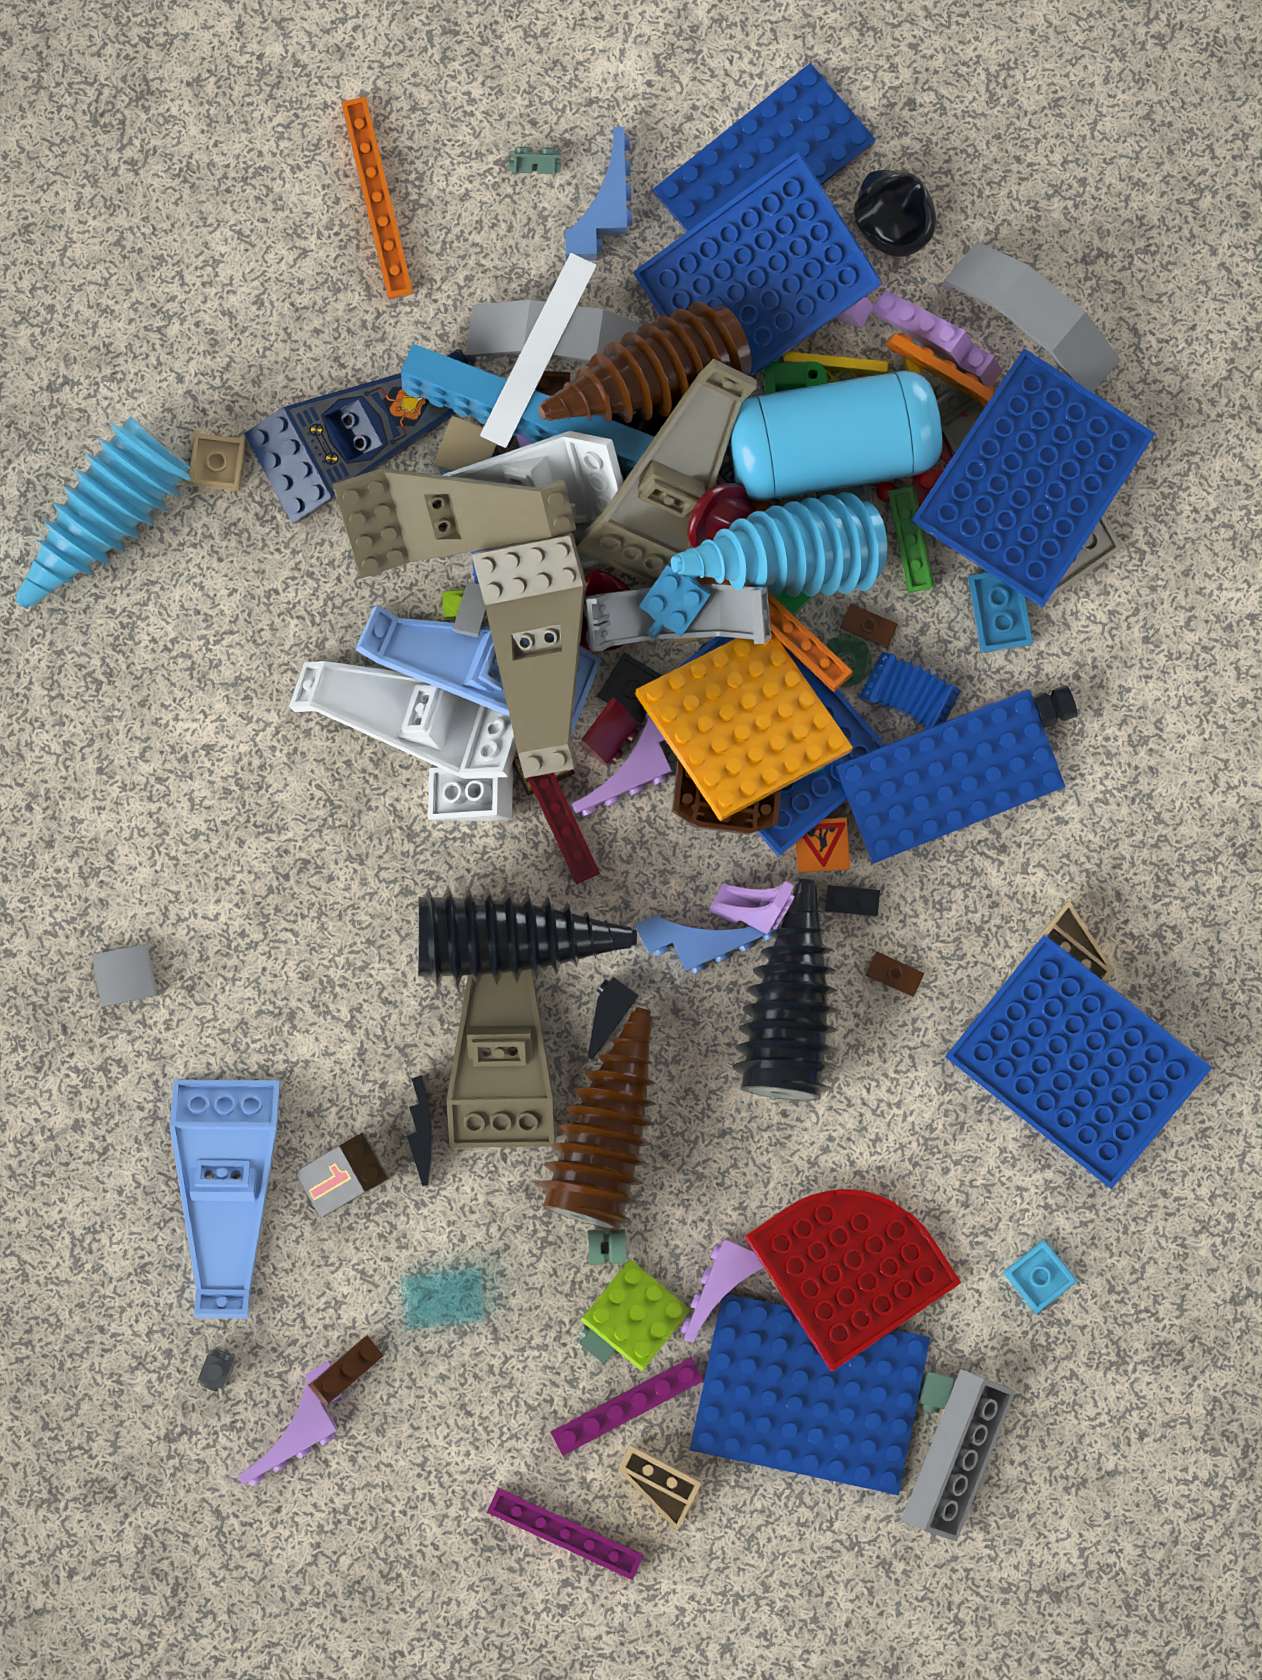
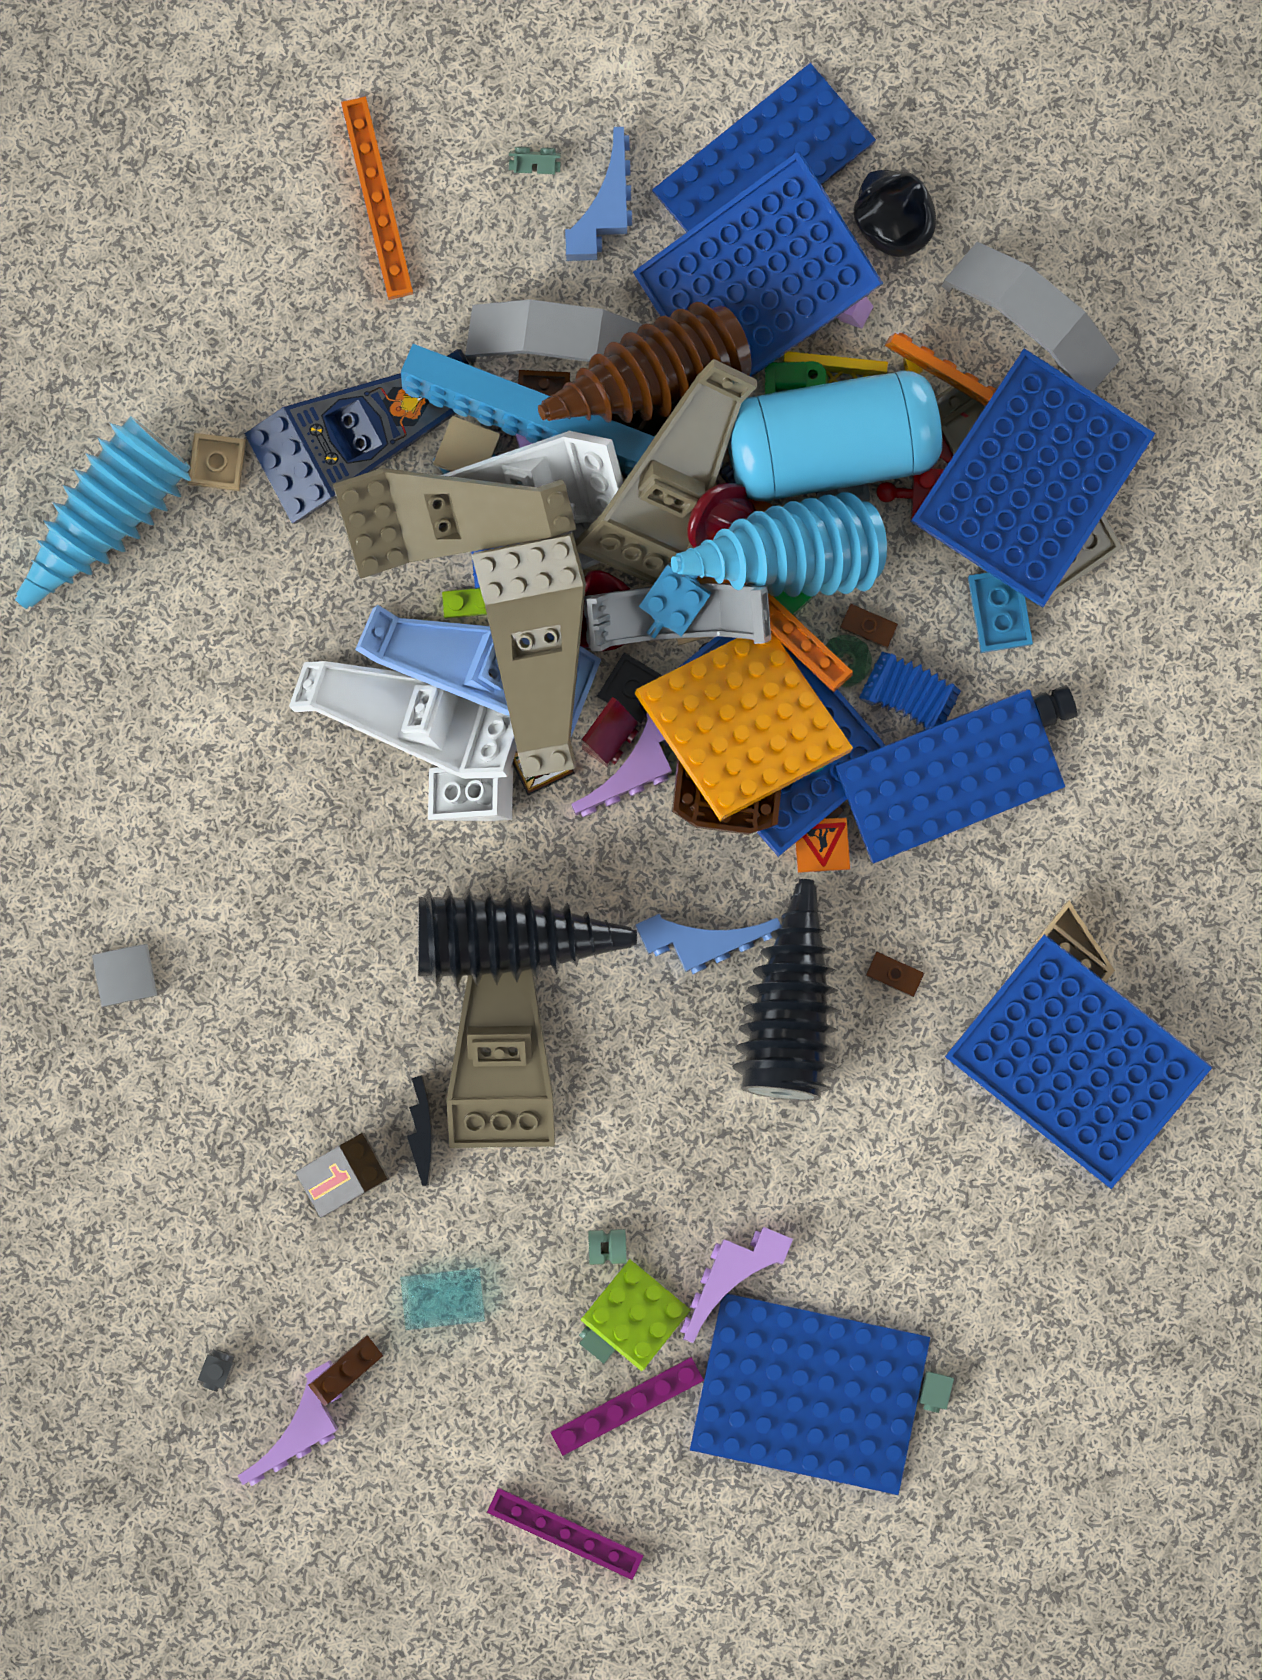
light blue wing [170,1080,280,1319] -> none
light grey tile [453,582,486,638] -> none
white sticker [480,253,596,448] -> none
dark red plate [516,749,600,885] -> none
reddish brown cone [538,1007,657,1230] -> none
black slope [588,977,639,1060] -> none
tan wedge [618,1443,702,1531] -> none
lavender arch [709,881,795,934] -> none
red plate [744,1189,961,1371] -> none
black plate [825,885,880,917] -> none
lavender arch [871,290,1003,387] -> none
bright green tile [888,486,935,593] -> none
light grey brick [902,1369,1016,1542] -> none
medium azure tile [1002,1239,1077,1314] -> none

